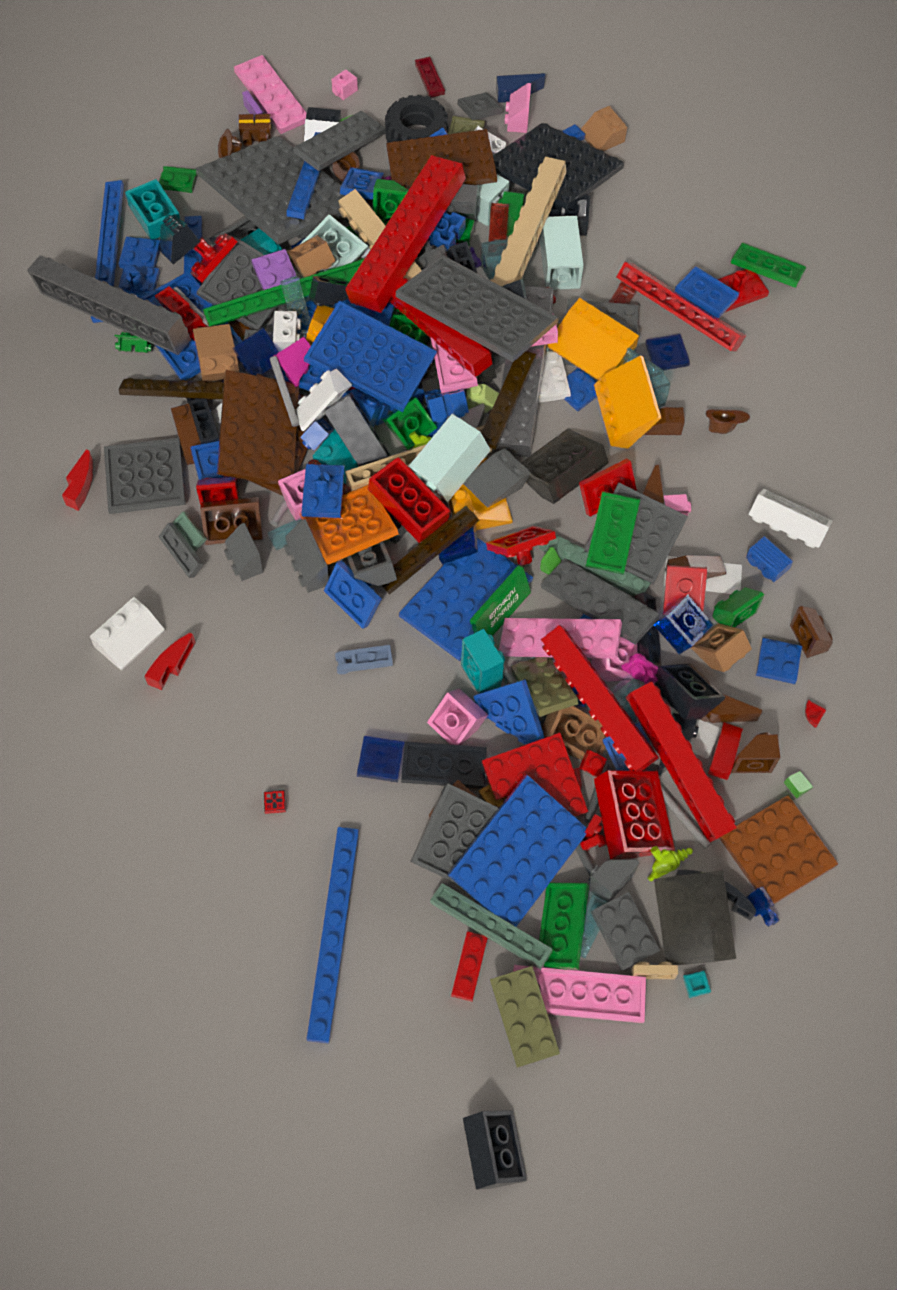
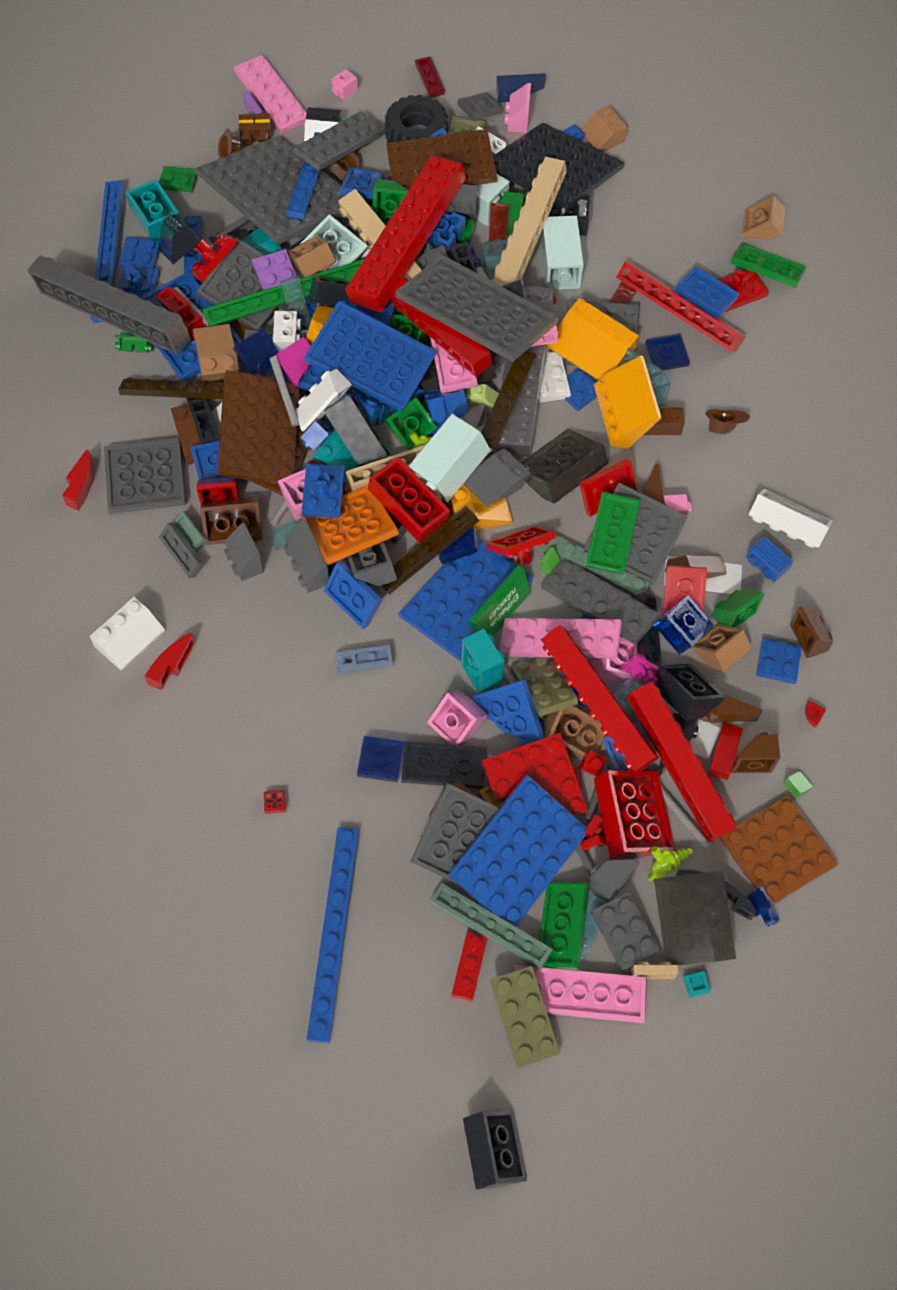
none -> medium nougat slope [742,196,785,240]

